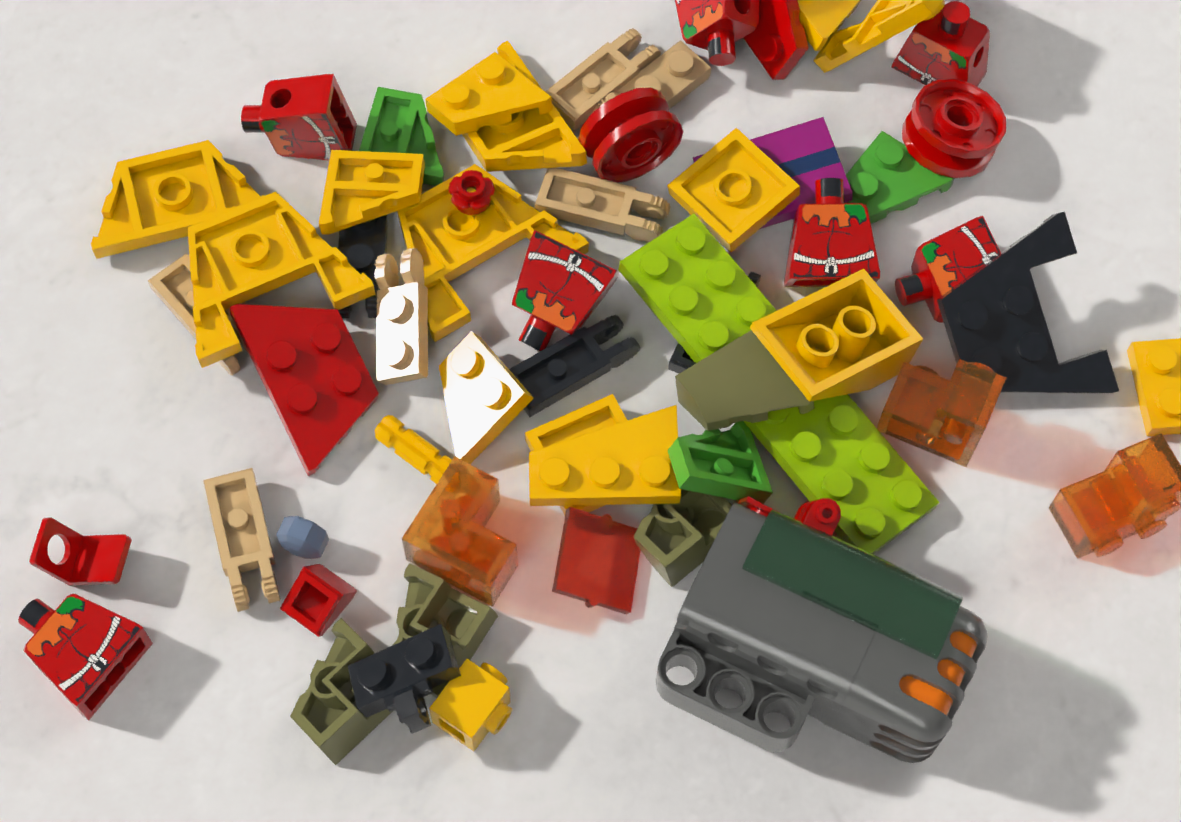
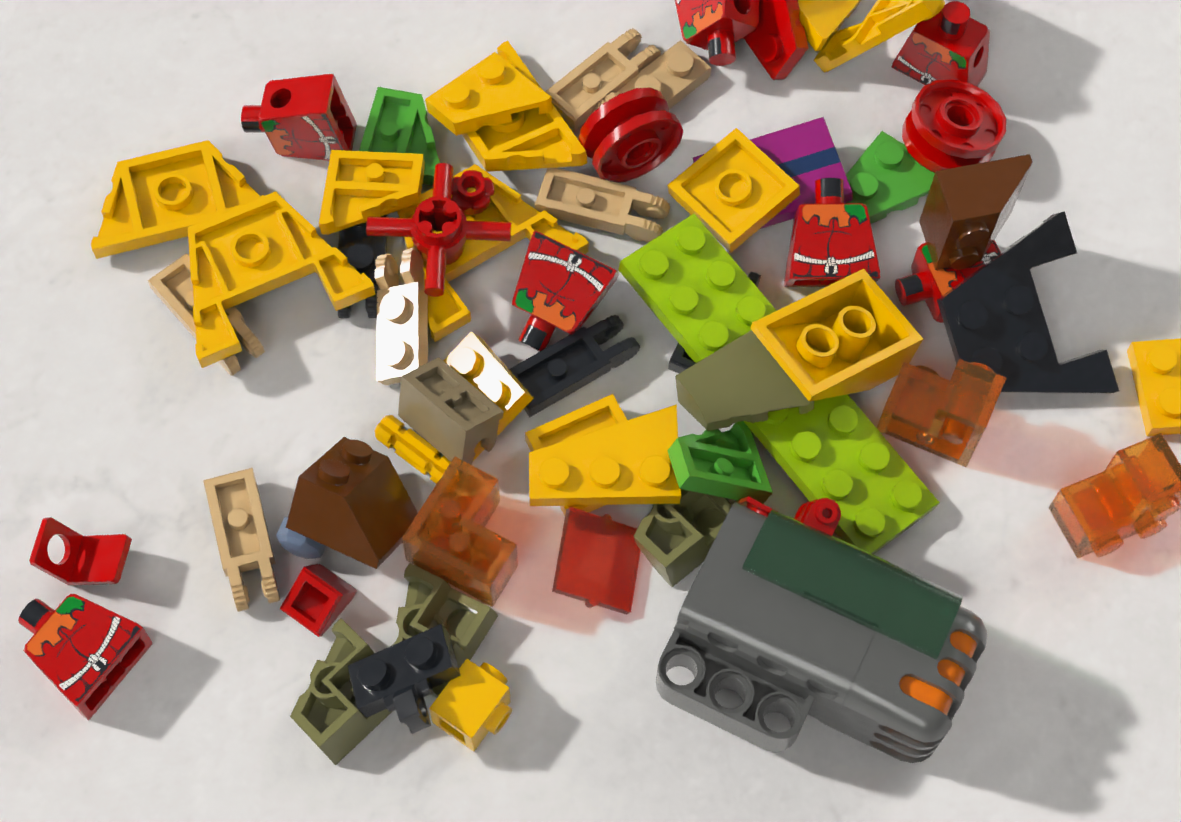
red wing [230,304,379,476] -> none
none -> reddish brown slope [286,437,421,569]
none -> red bar [366,163,511,297]
none -> dark tan hinge [398,357,504,471]
none -> reddish brown slope [919,154,1033,270]

